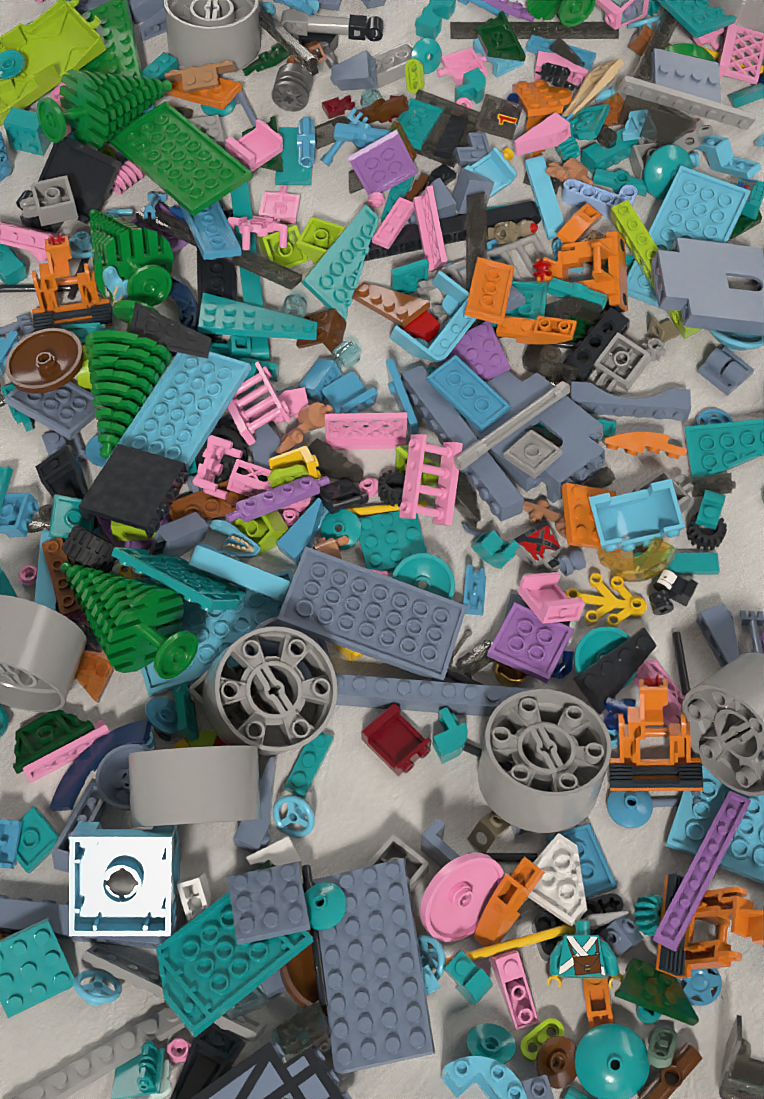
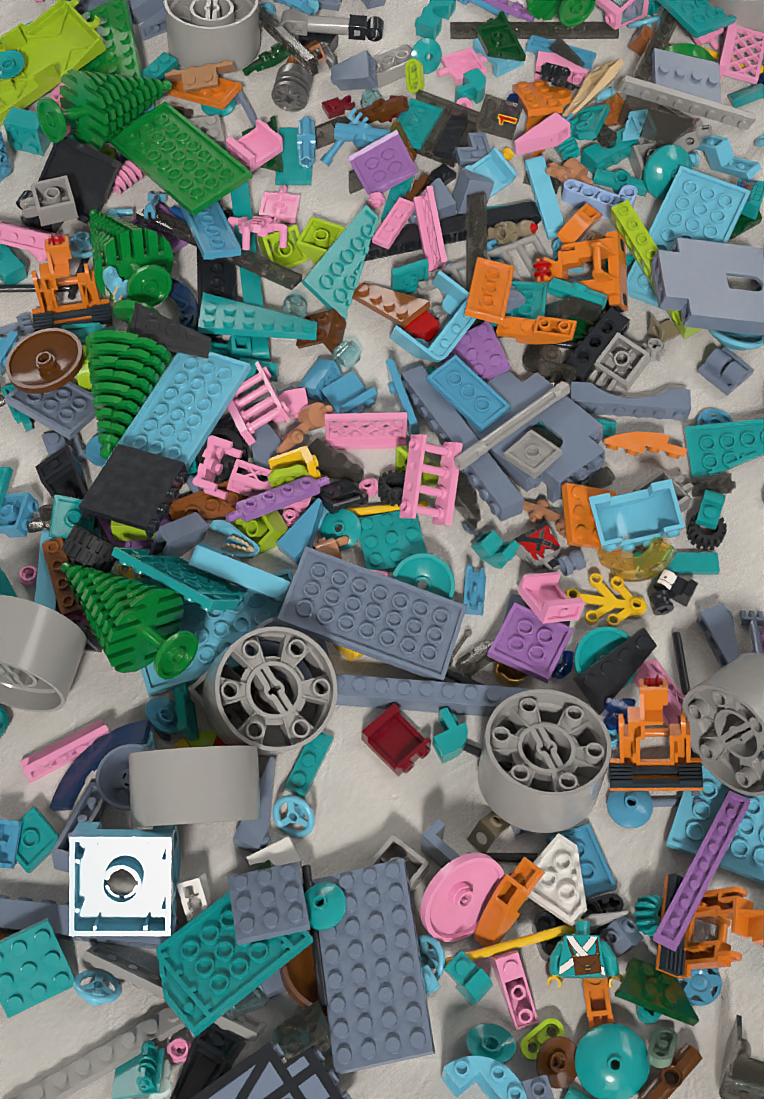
dark green wing [13,709,95,774] -> none
clear orange wing [75,651,115,703] -> none

